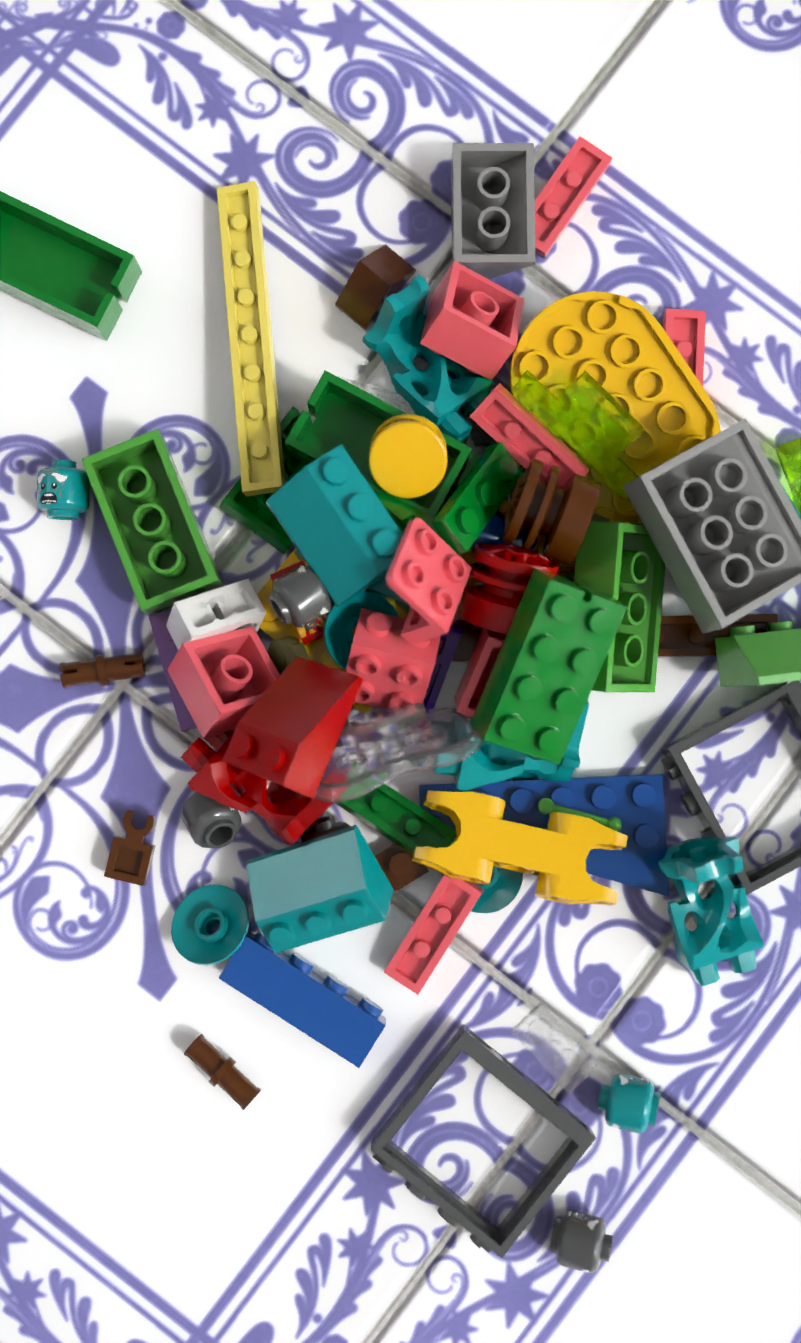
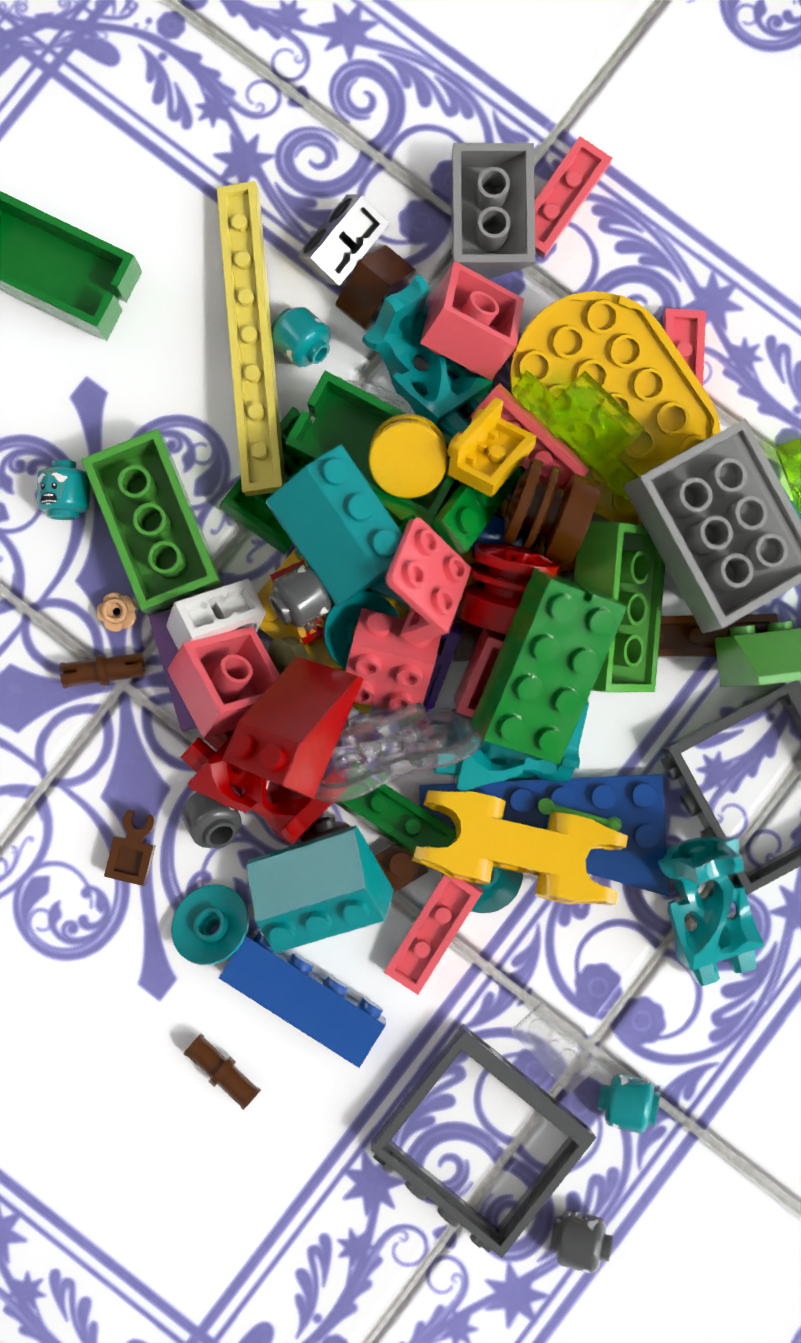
none -> light nougat plate [97,592,136,632]
none -> teal head [272,307,331,368]
none -> brick [296,194,391,286]
none -> yellow bracket [447,397,537,497]

